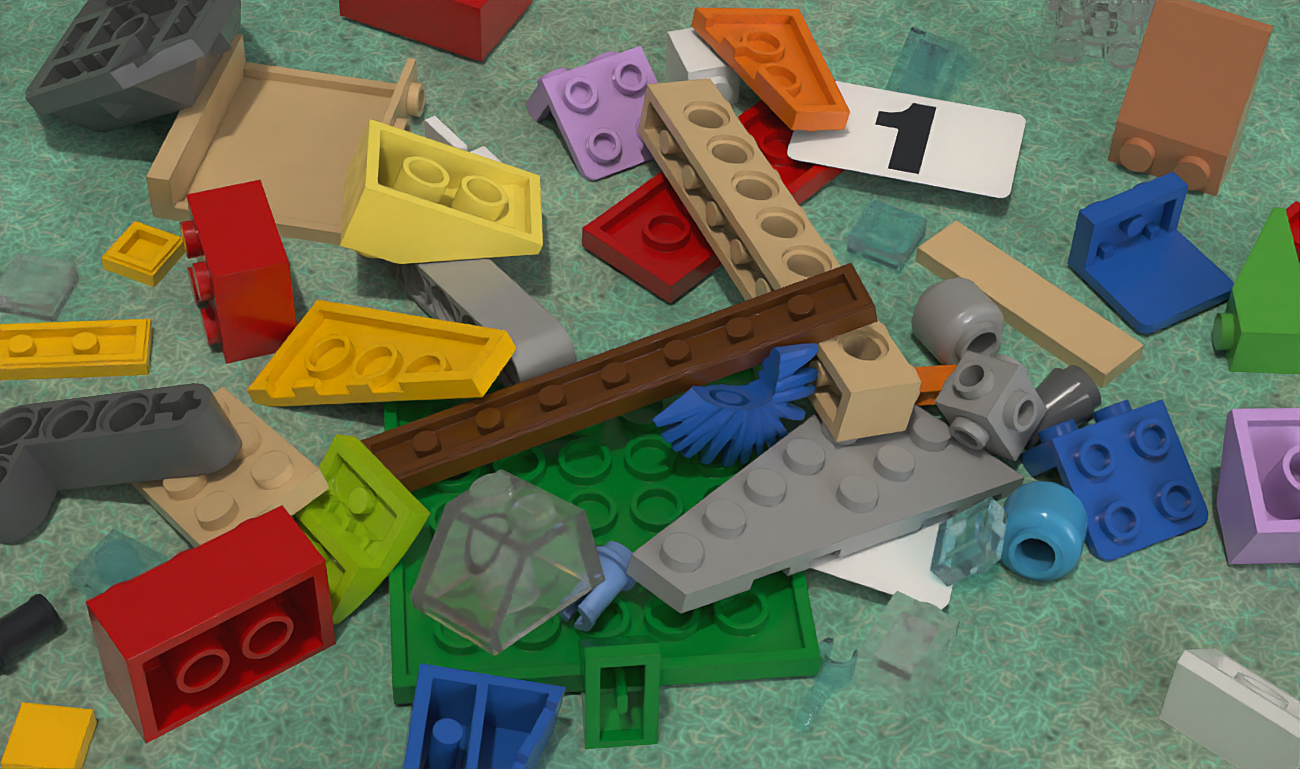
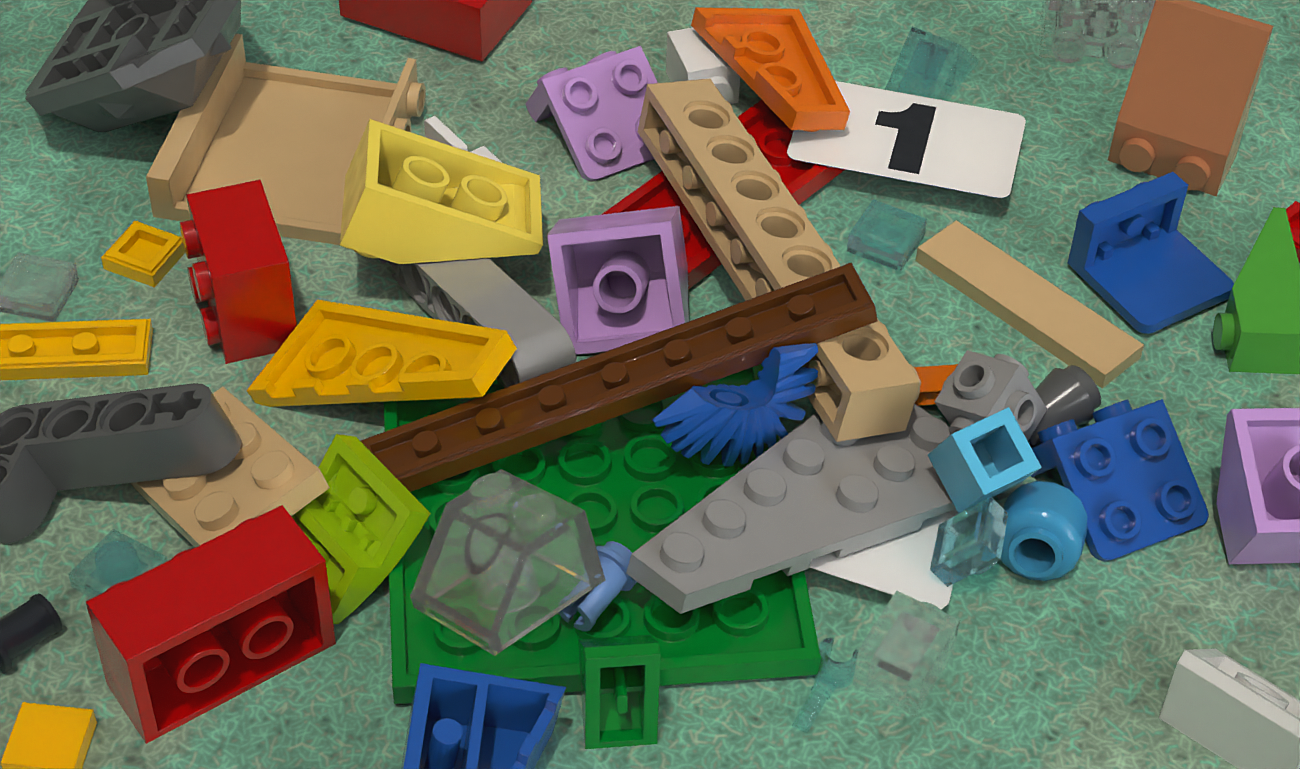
light grey head [911,277,1005,365] -> none
none -> lavender slope [547,206,689,355]
none -> medium azure brick [928,407,1042,514]

